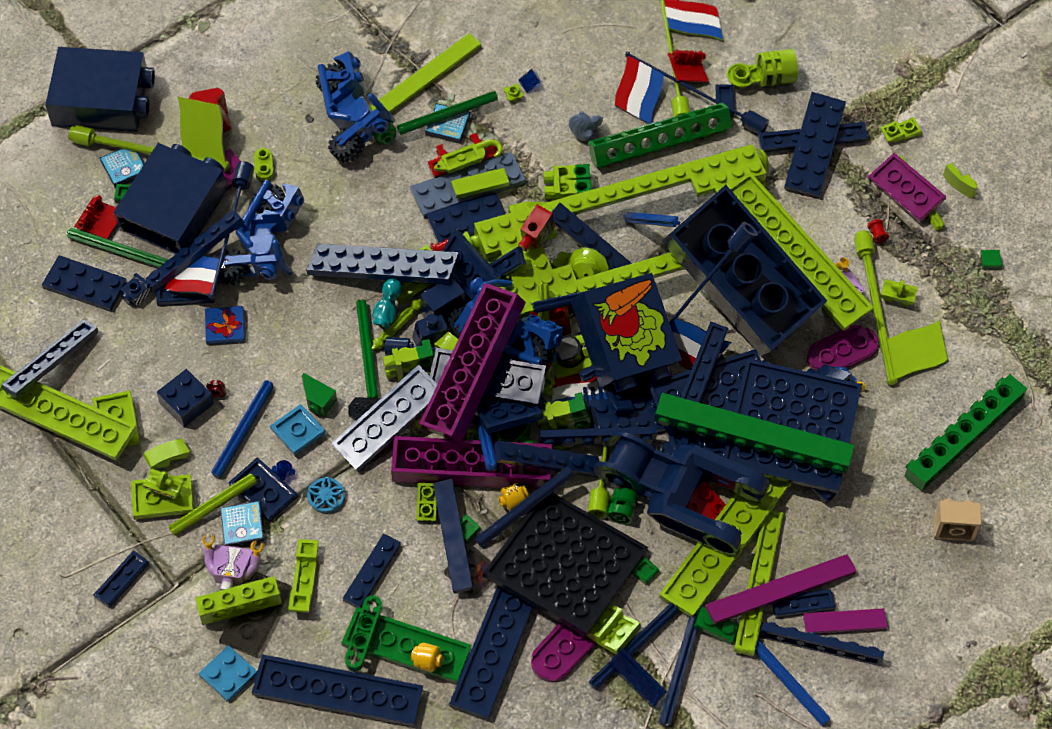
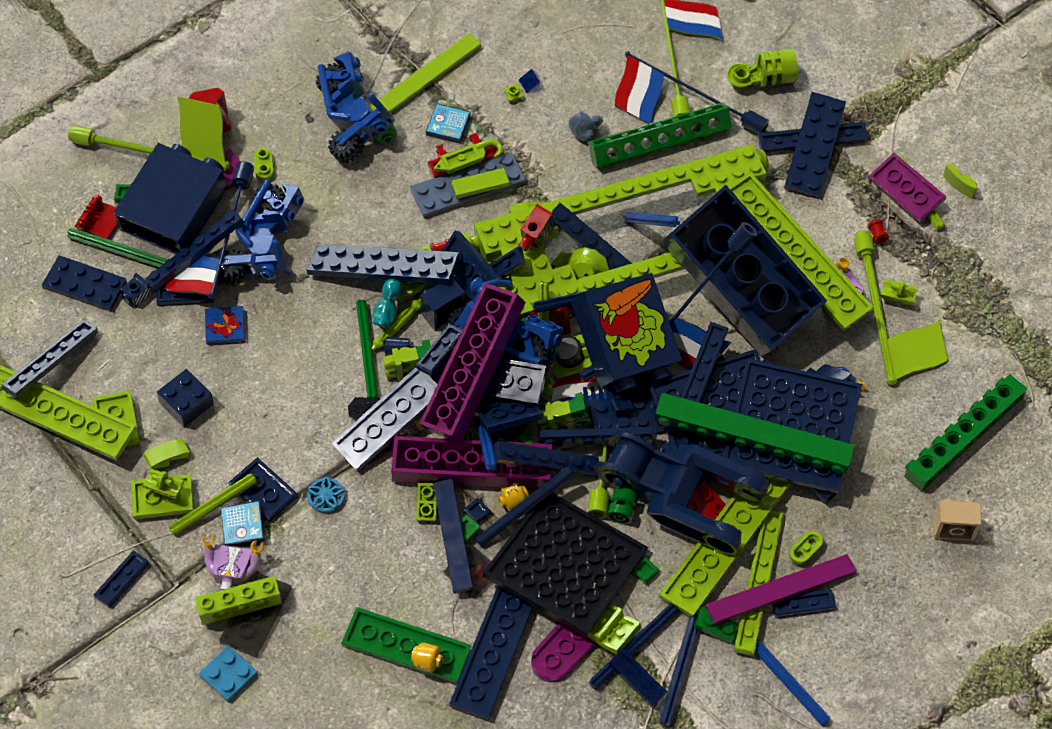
dark blue brick [45,47,155,132] -> none
medium azure tile [99,148,144,188] -> none
dark red plate [206,380,226,397] -> none
blue axle [211,380,274,478] -> none
dark blue plate [252,654,423,727] -> none
dark azure plate [270,404,325,456] -> none
clear blue plate [271,460,295,480] -> none
lime slope [288,539,319,613] -> none
green slope [302,373,337,417] -> none
dark blue plate [343,533,401,608] -> none
green beam [345,595,382,672] -> none
green axle [397,91,498,135] -> none
dark blue torso [412,313,450,347] -> none
dark blue plate [426,193,505,243] -> none
lime hips [543,164,591,200] -> none
red hinge [668,50,709,83] -> none
dark blue tile [715,84,734,117] -> none
dark blue plate [759,622,884,666] -> none
magenta tile [803,608,887,634] -> none
magenta tile [807,325,878,371] -> none
lime slope [880,117,922,143] -> none
green tile [980,250,1002,269] -> none
none -> dark blue tile [416,324,463,376]
none -> dark blue tile [463,498,491,524]
none -> lime plate [789,531,823,565]

